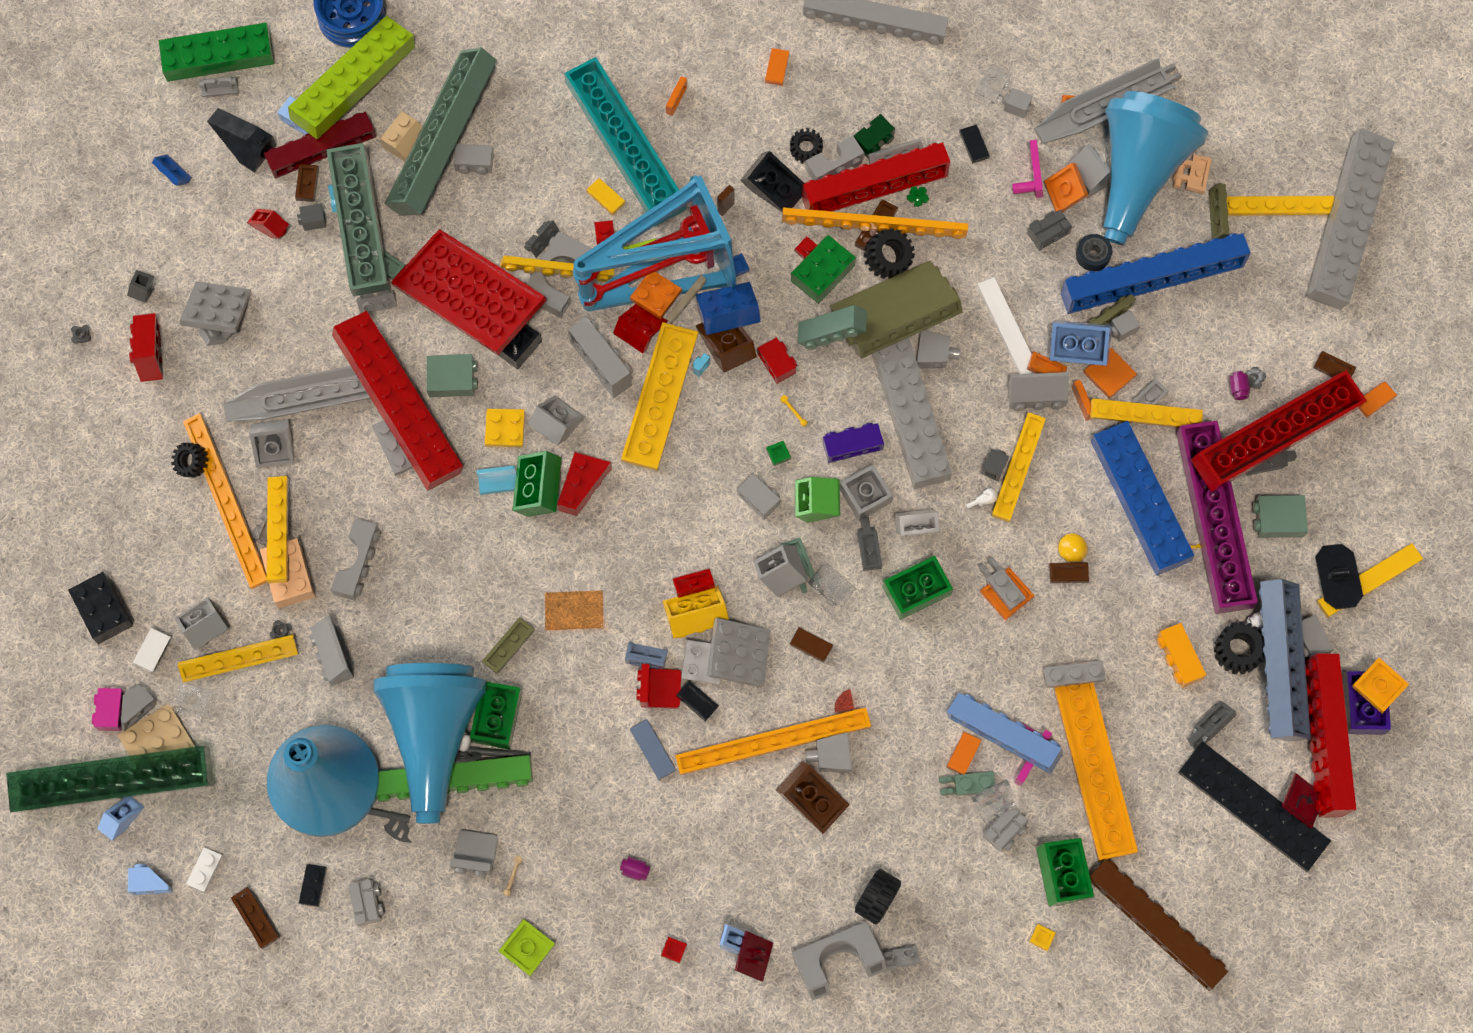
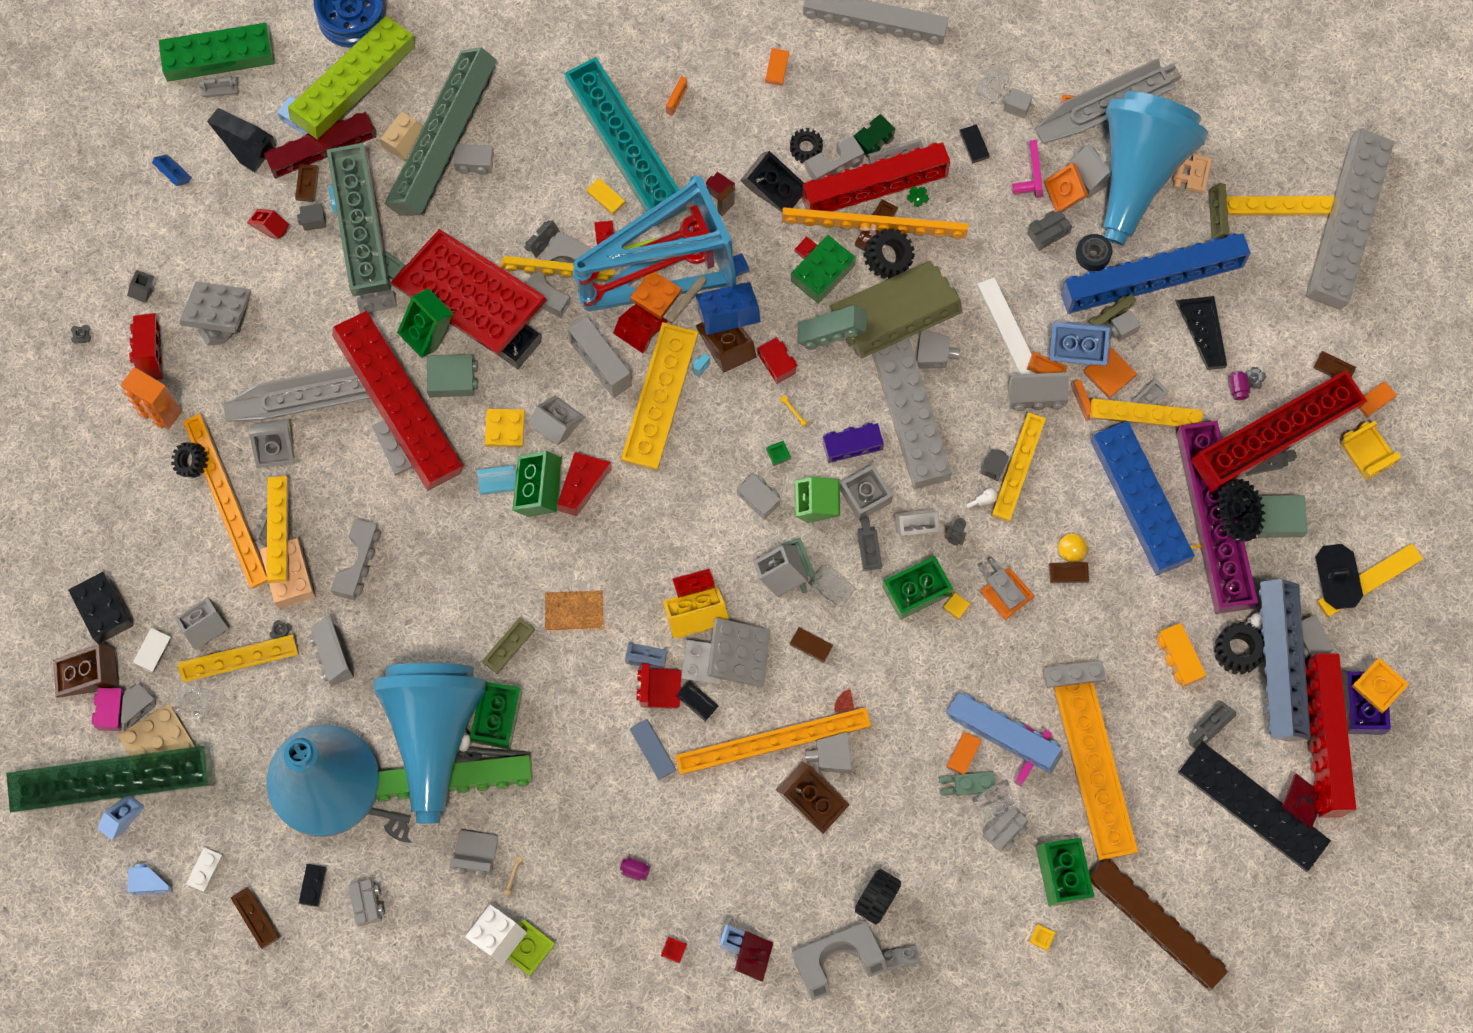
none -> reddish brown slope [53,644,117,698]
none -> orange brick [121,367,182,430]
none -> green brick [397,288,453,358]
none -> white brick [465,905,527,965]
none -> dark red brick [706,171,735,199]
none -> yellow tile [943,592,971,620]
none -> dark grey hinge [945,518,967,546]
none -> black wing [1176,296,1227,370]
none -> black gear [1216,479,1266,542]
none -> yellow panel [1340,420,1402,481]

